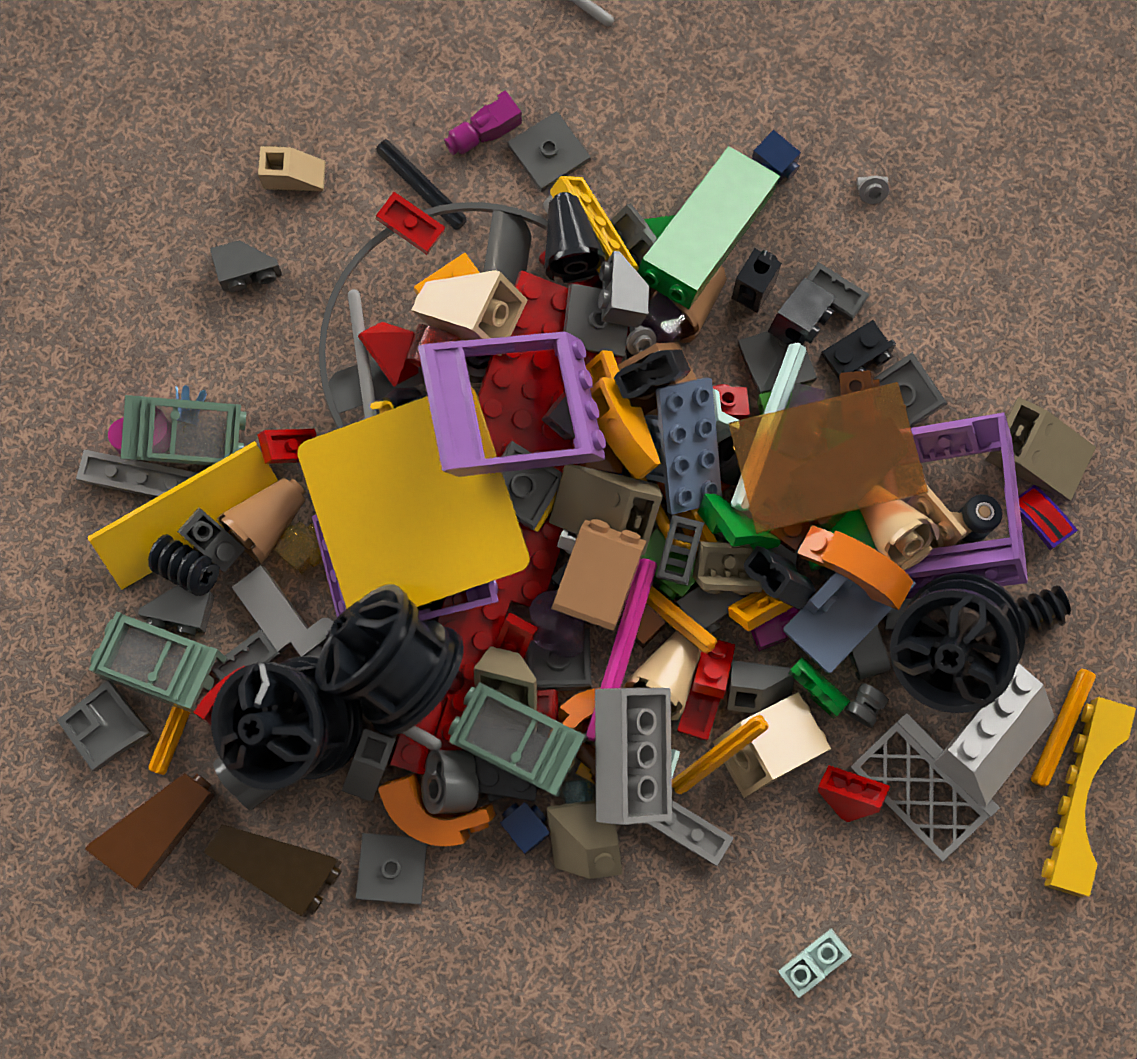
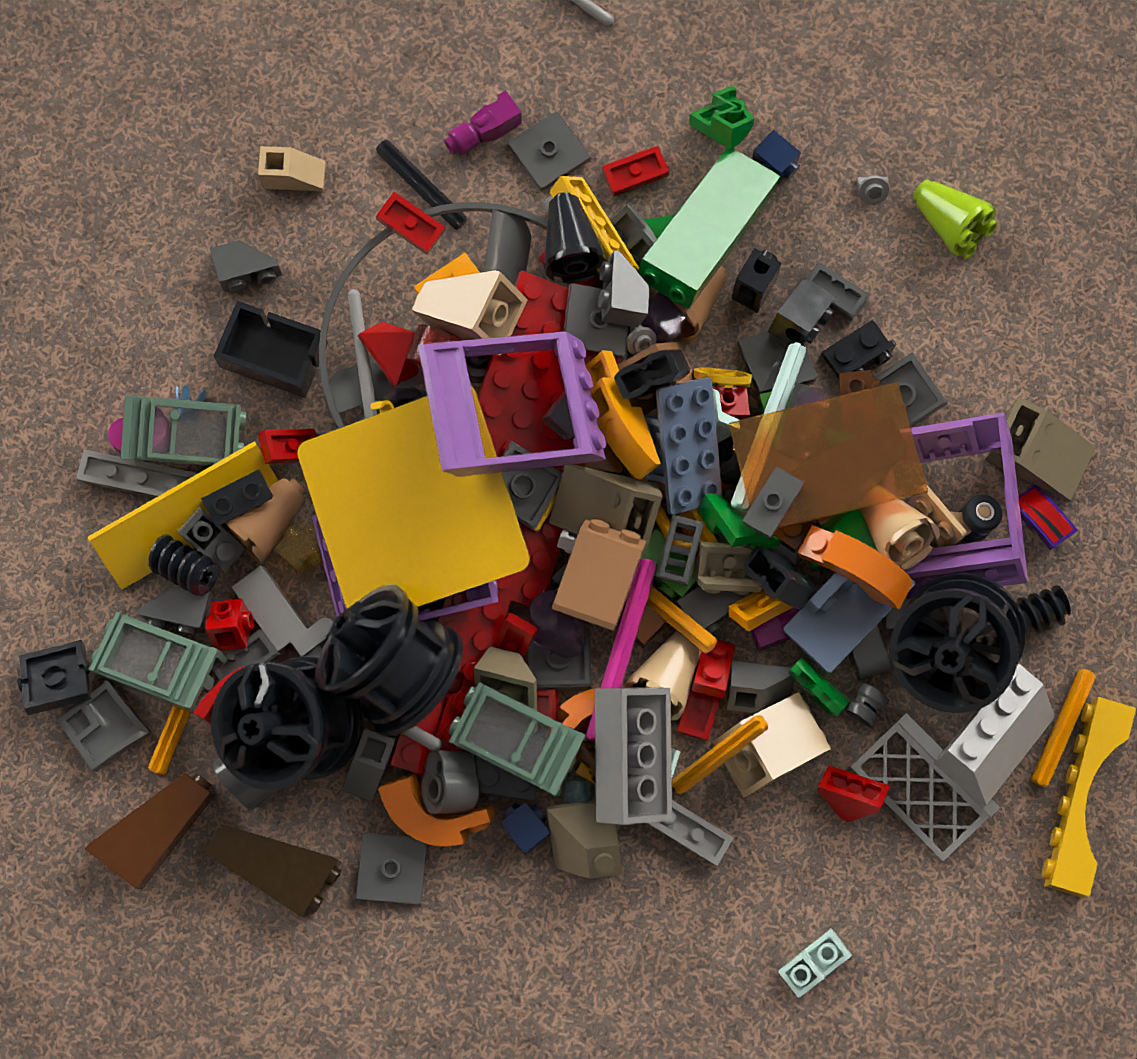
none -> black plate [17,640,91,715]
none -> black bracket [201,469,273,526]
none -> red brick [205,598,254,651]
none -> black piece [213,301,328,398]
none -> red plate [602,145,670,197]
none -> green slope [689,85,754,150]
none -> yellow wheel [693,367,752,388]
none -> dark grey plate [742,467,804,540]
none -> lime cone [913,179,998,259]

